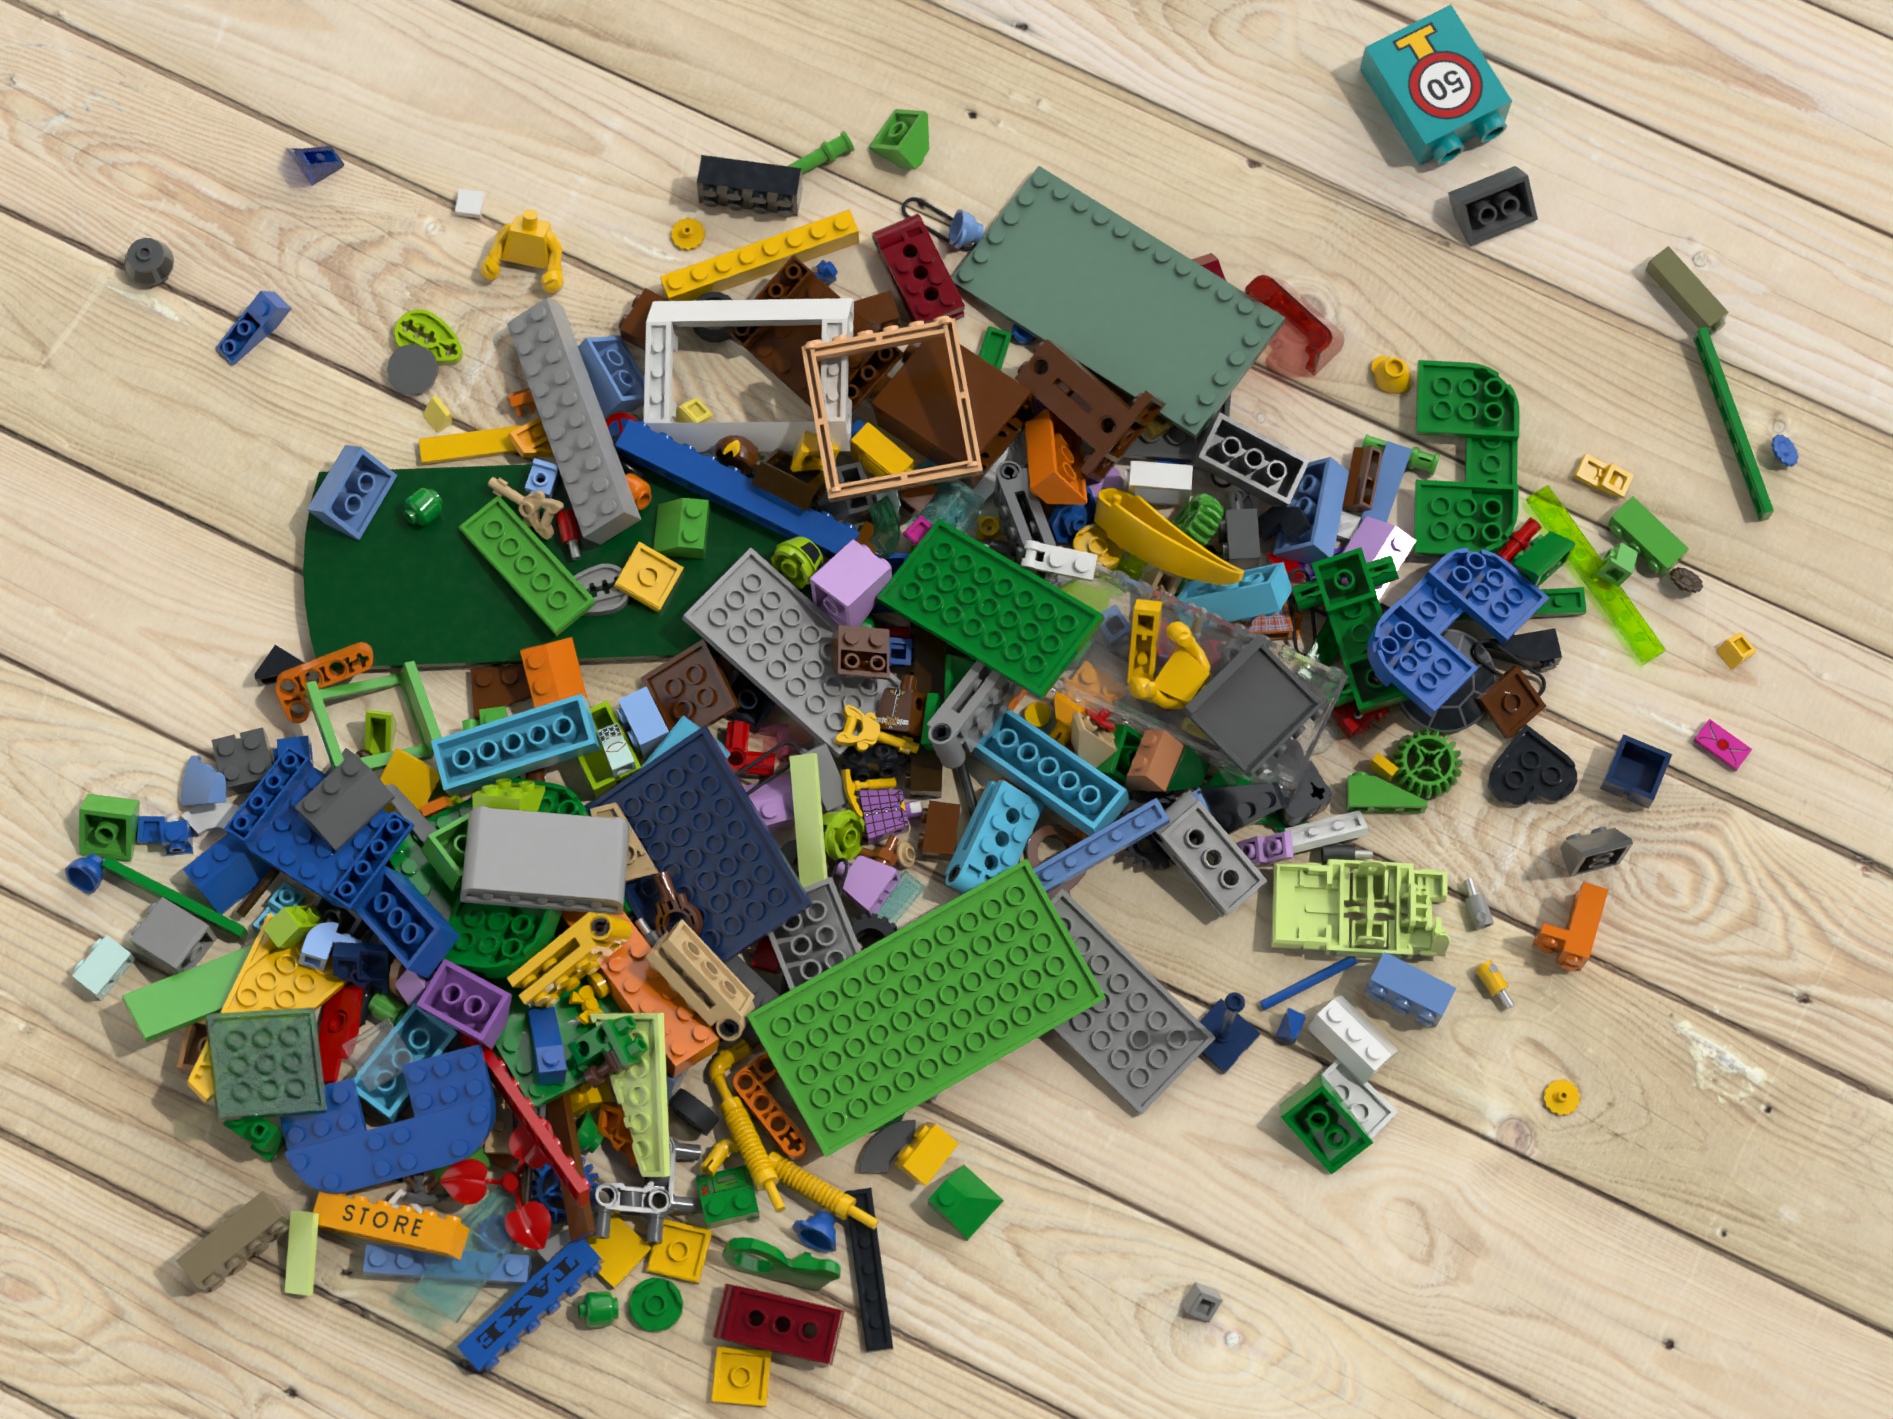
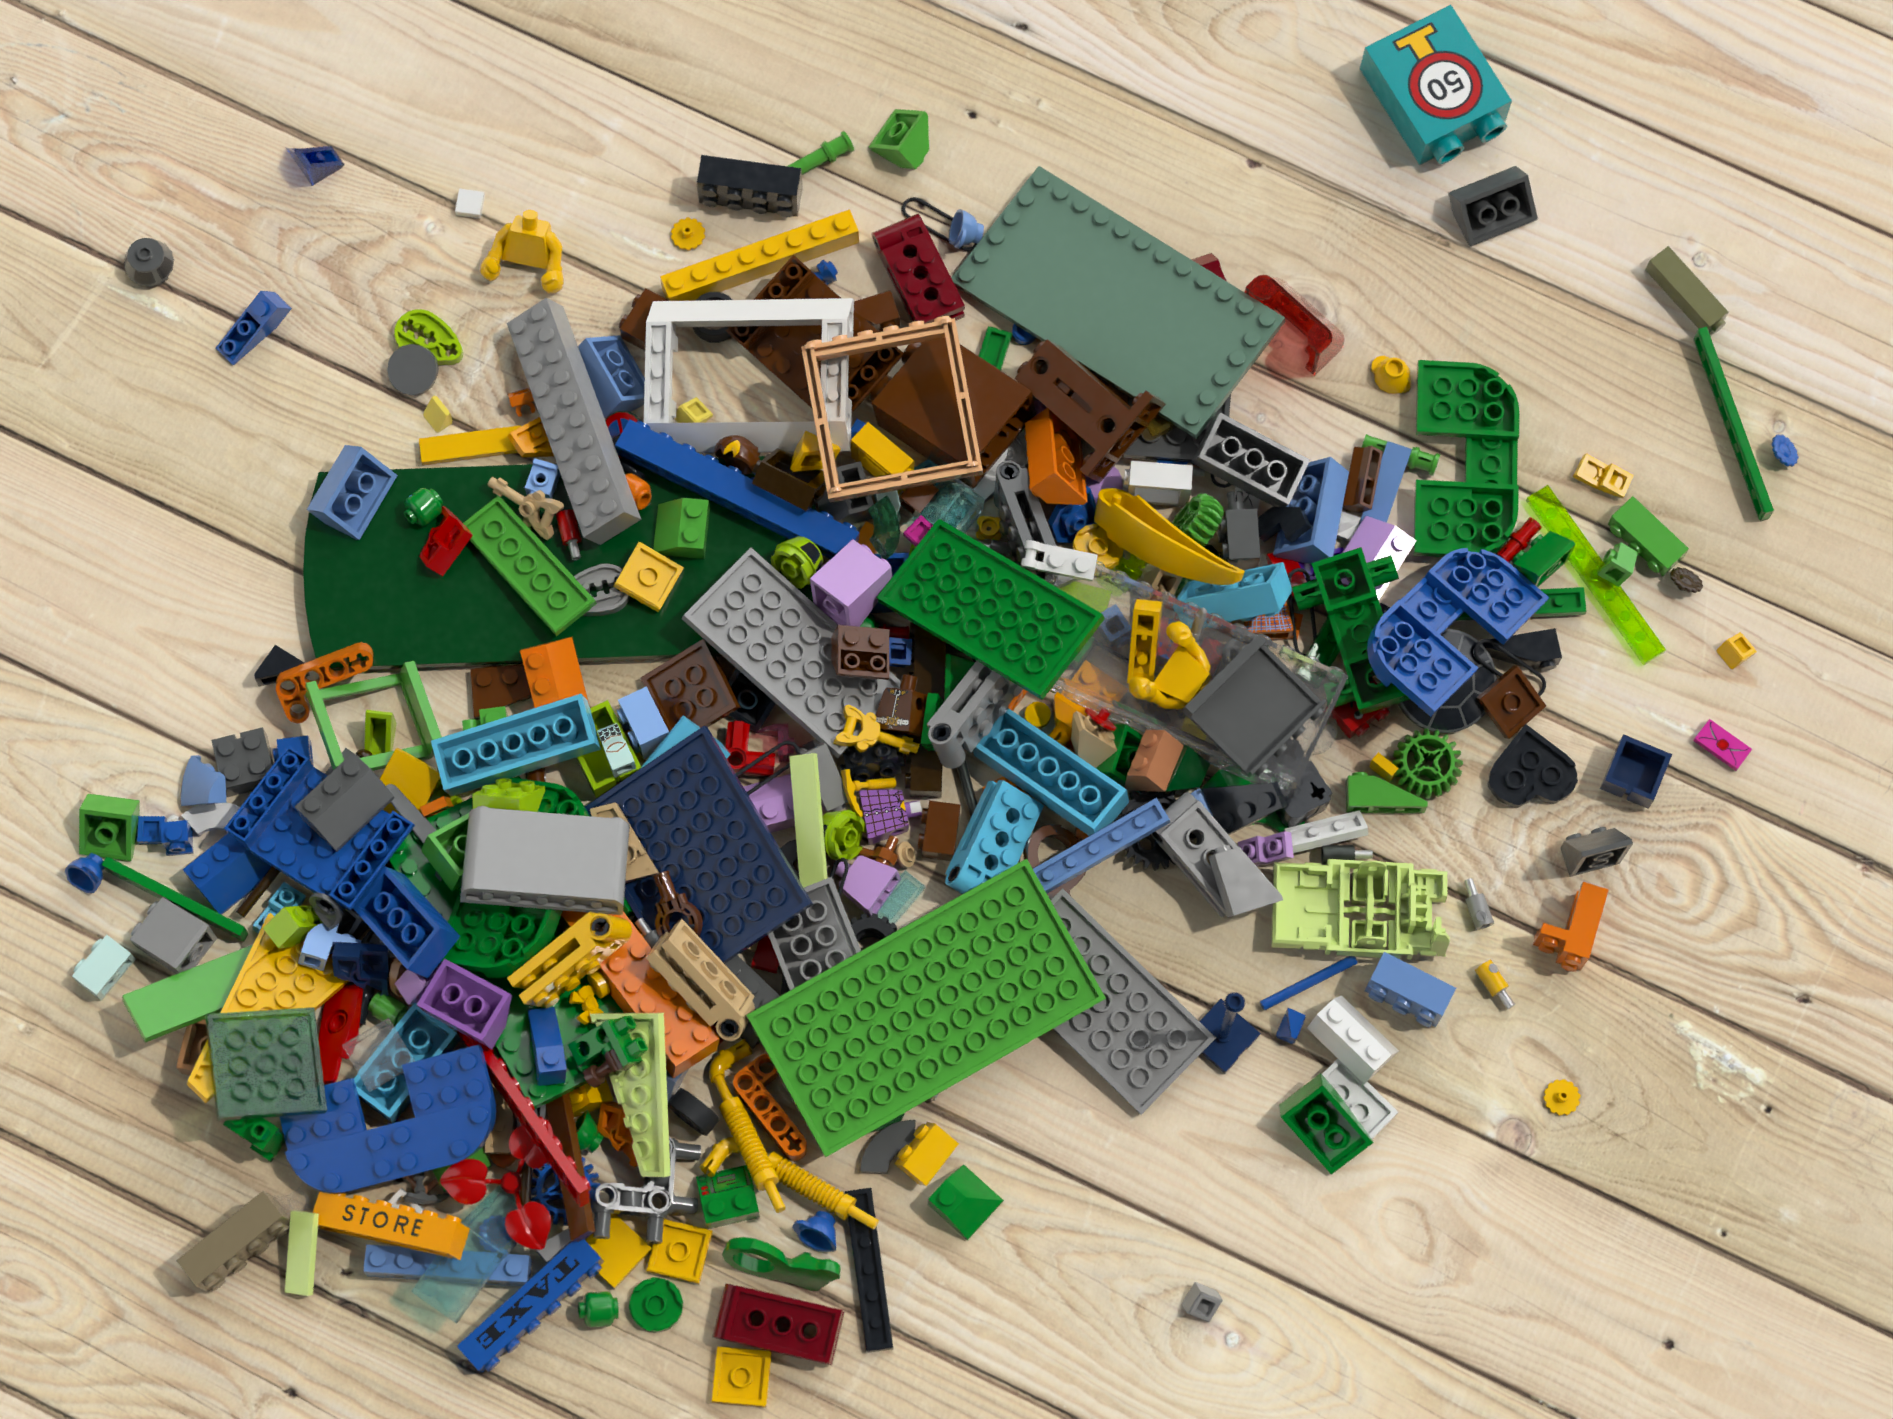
none -> dark grey piece [309,892,344,929]
none -> red slope [420,506,473,576]
none -> light grey slope [1208,844,1283,918]

